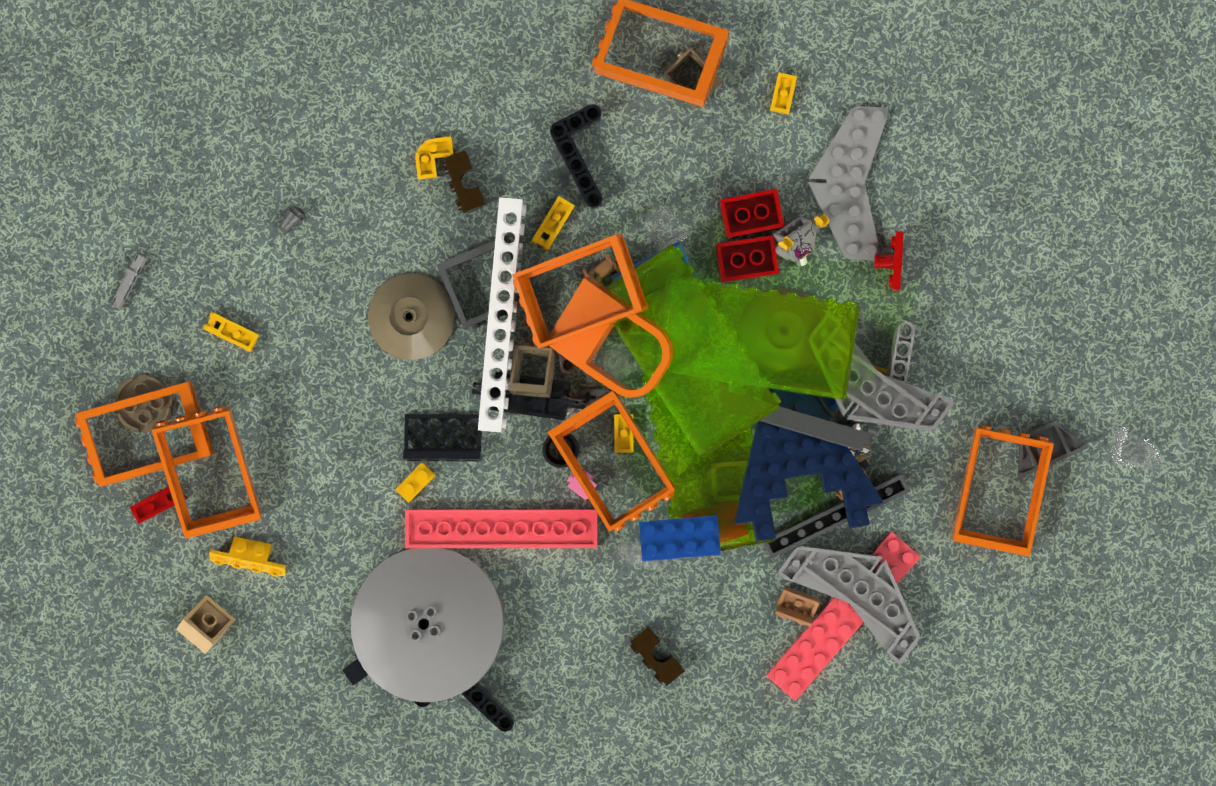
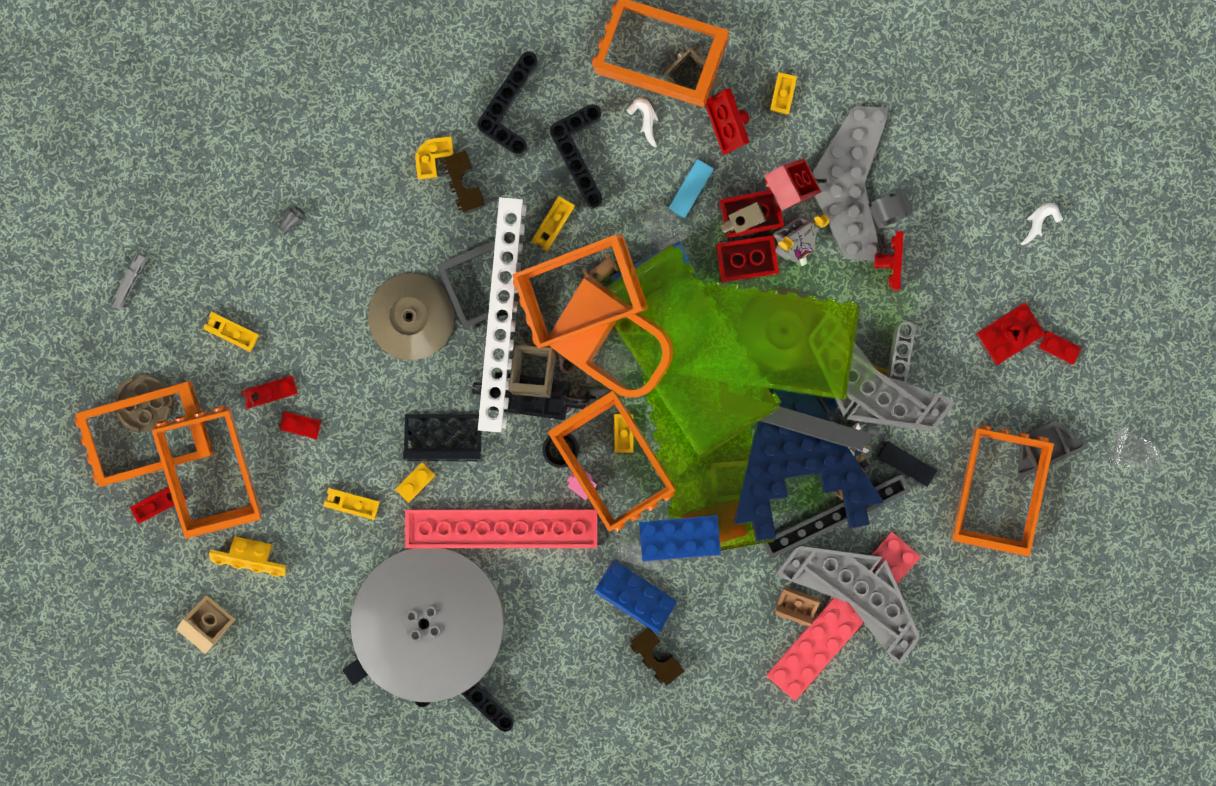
none -> red plate [241,375,298,409]
none -> red plate [279,411,322,439]
none -> yellow plate [323,487,380,520]
none -> black beam [477,52,538,157]
none -> blue plate [594,560,677,633]
none -> white piece [626,97,658,147]
none -> medium azure tile [668,159,713,219]
none -> red plate [705,88,750,155]
none -> dark tan torso [720,202,767,235]
none -> red brick [764,158,821,211]
none -> dark grey brick [868,188,913,228]
none -> black tile [878,441,937,487]
none -> red plate [976,302,1046,365]
none -> white piece [1020,202,1063,245]
none -> red plate [1038,331,1082,365]

